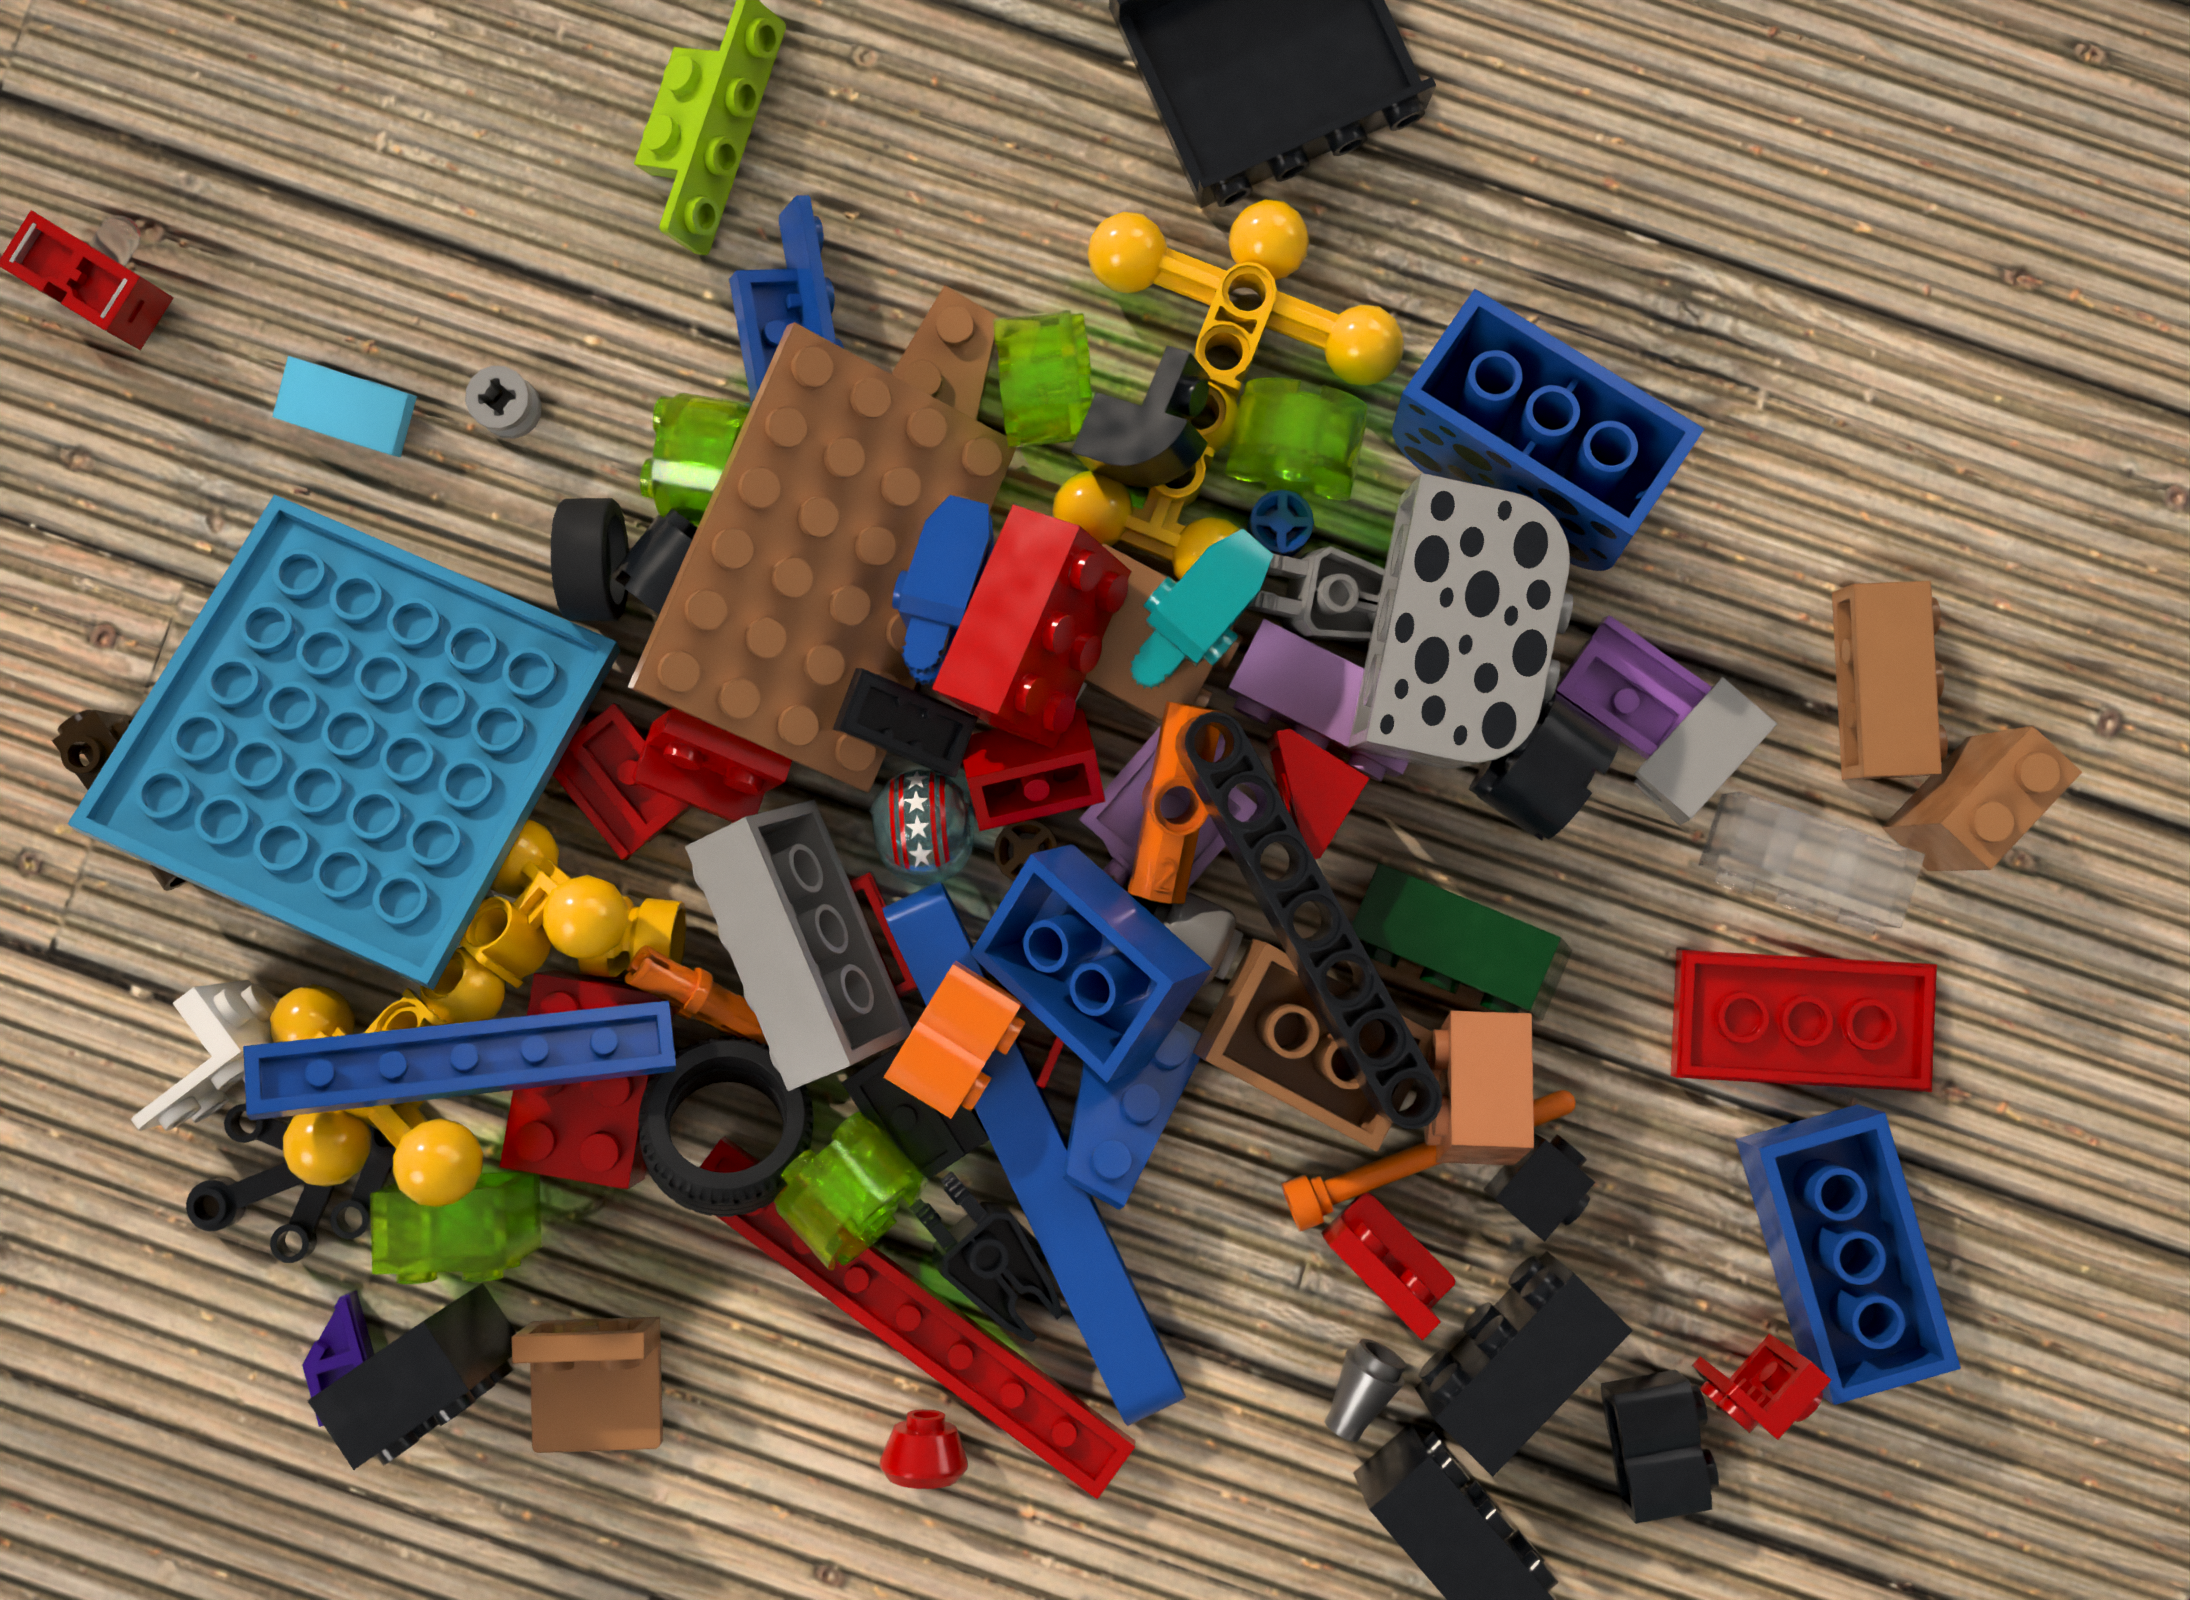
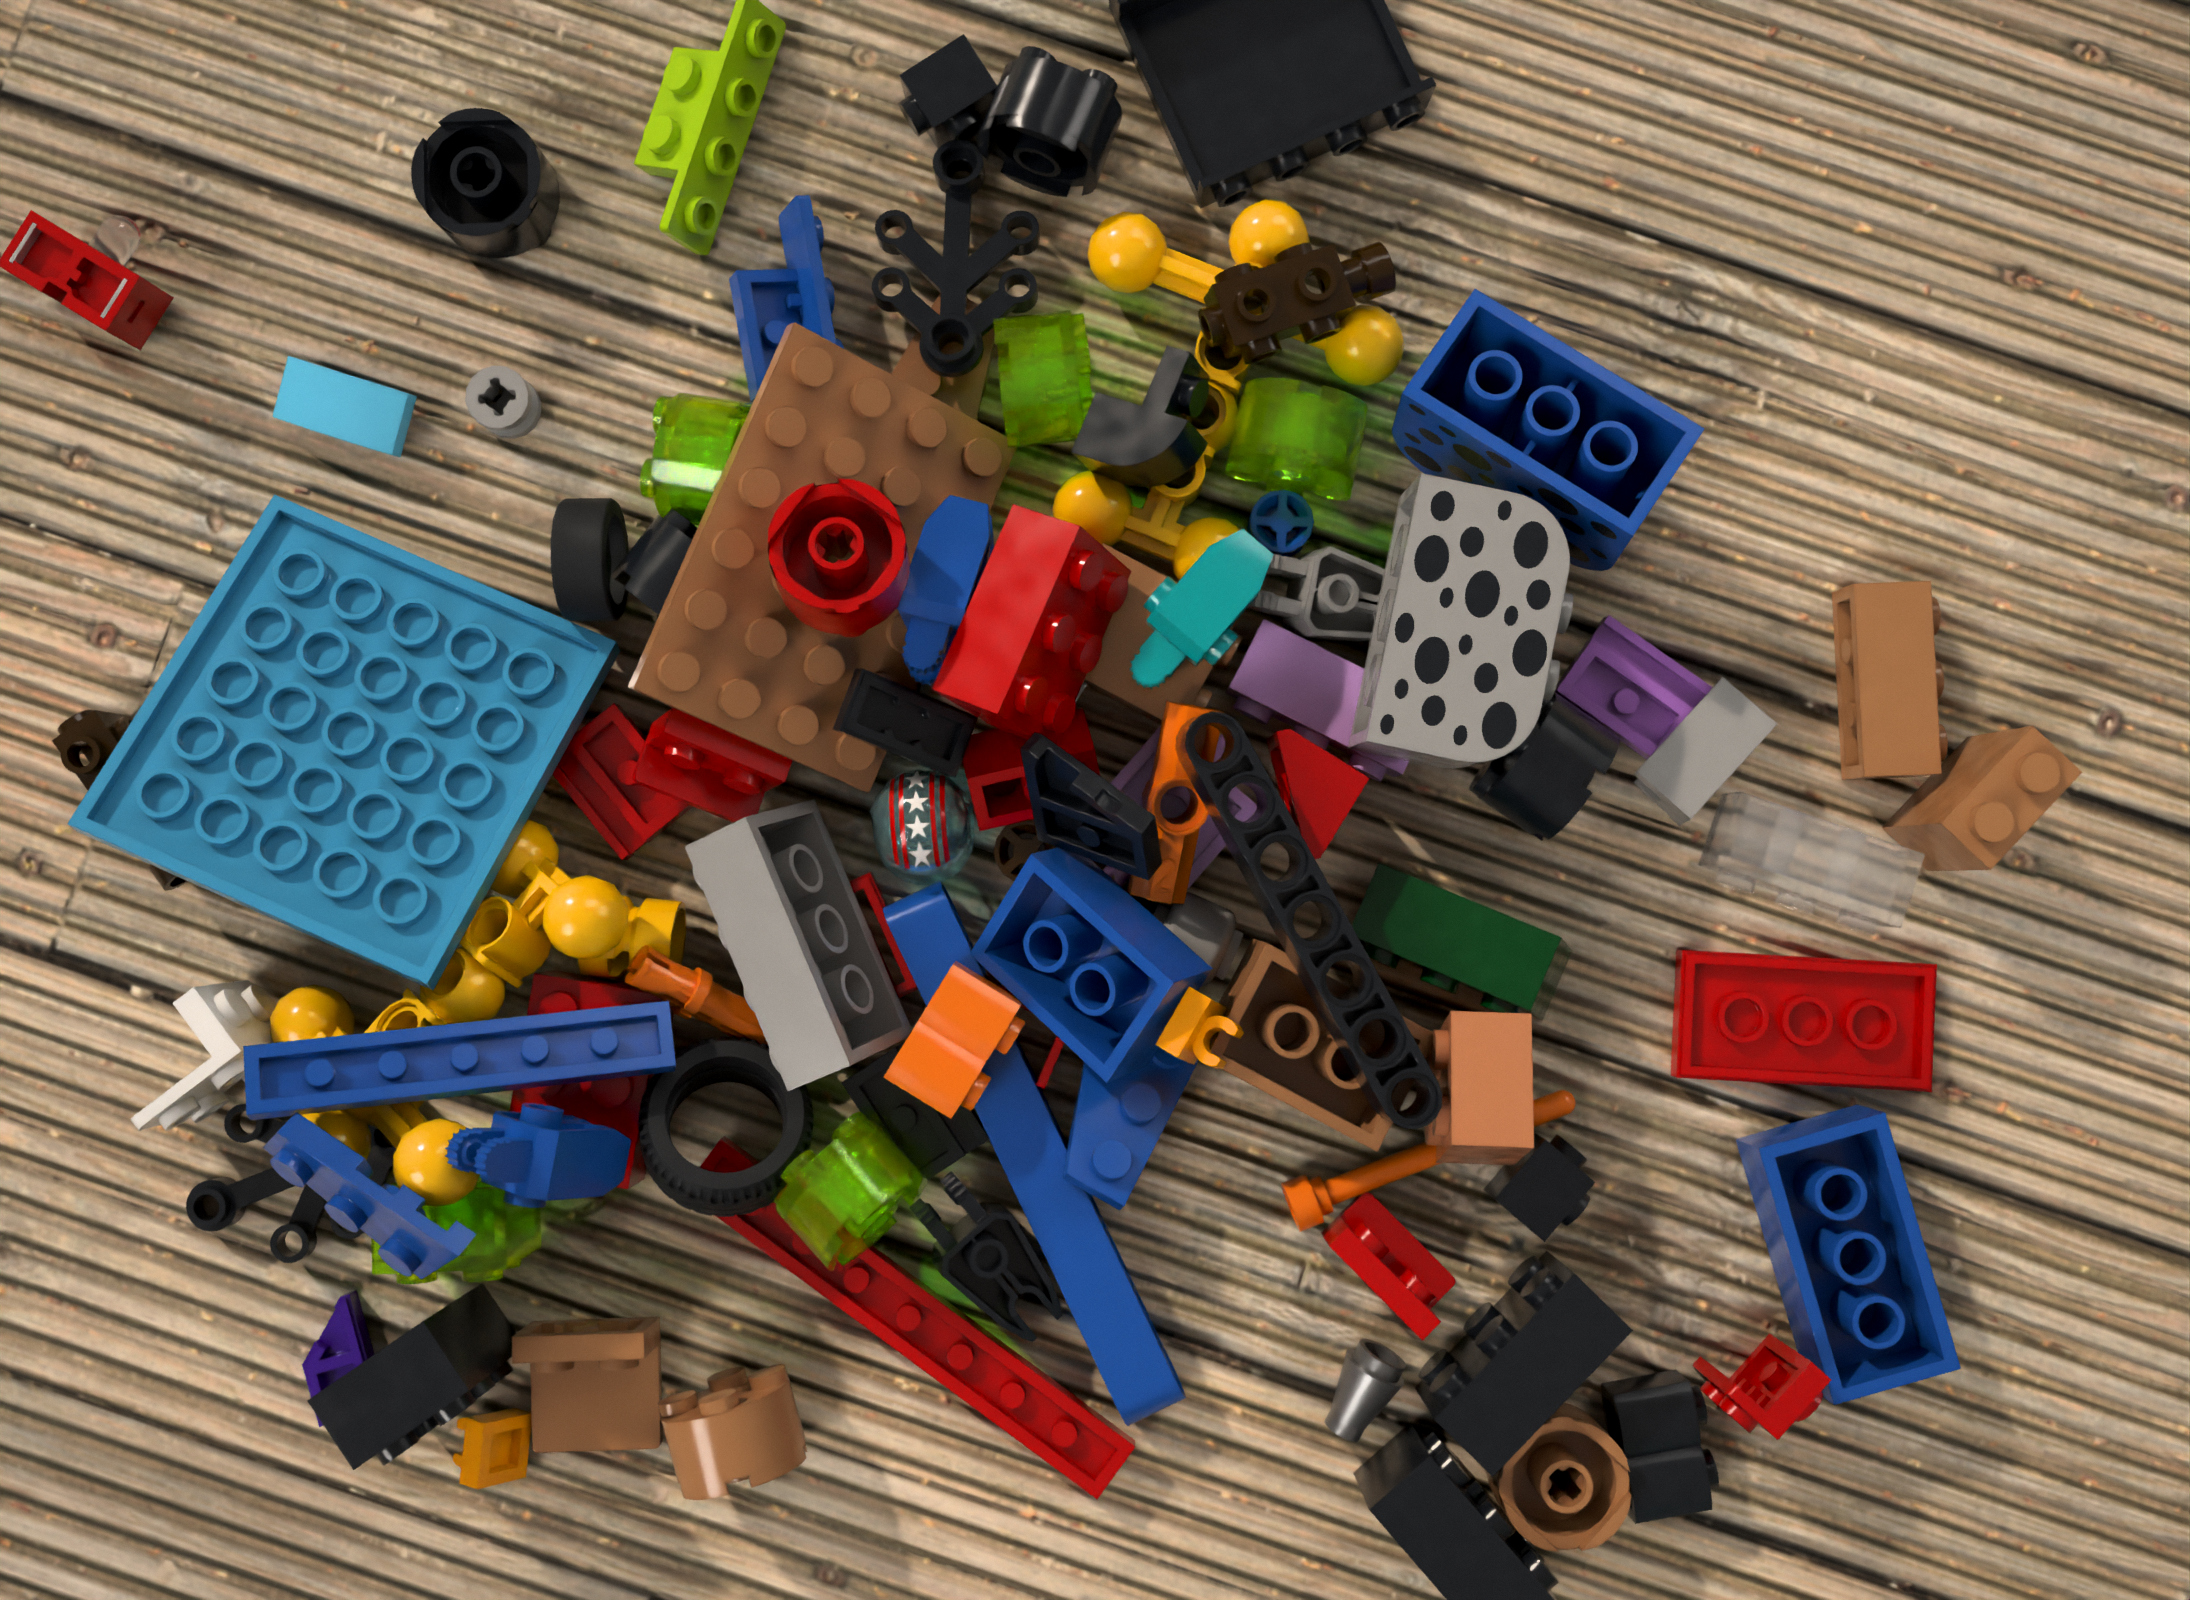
red cone [879,1409,968,1489] -> none
none -> blue wing [262,1112,477,1280]
none -> black brick [411,108,560,259]
none -> blue hinge [445,1103,631,1208]
none -> light orange tile [453,1408,532,1490]
none -> medium nougat brick [658,1364,808,1500]
none -> red brick [768,479,910,637]
none -> black plant [872,139,1040,378]
none -> black brick [898,34,997,148]
none -> black brick [977,46,1122,197]
none -> black wing [1020,732,1162,881]
none -> light orange tile [1155,986,1244,1069]
none -> dark brown brick [1198,242,1396,364]
none -> medium nougat brick [1485,1402,1631,1552]

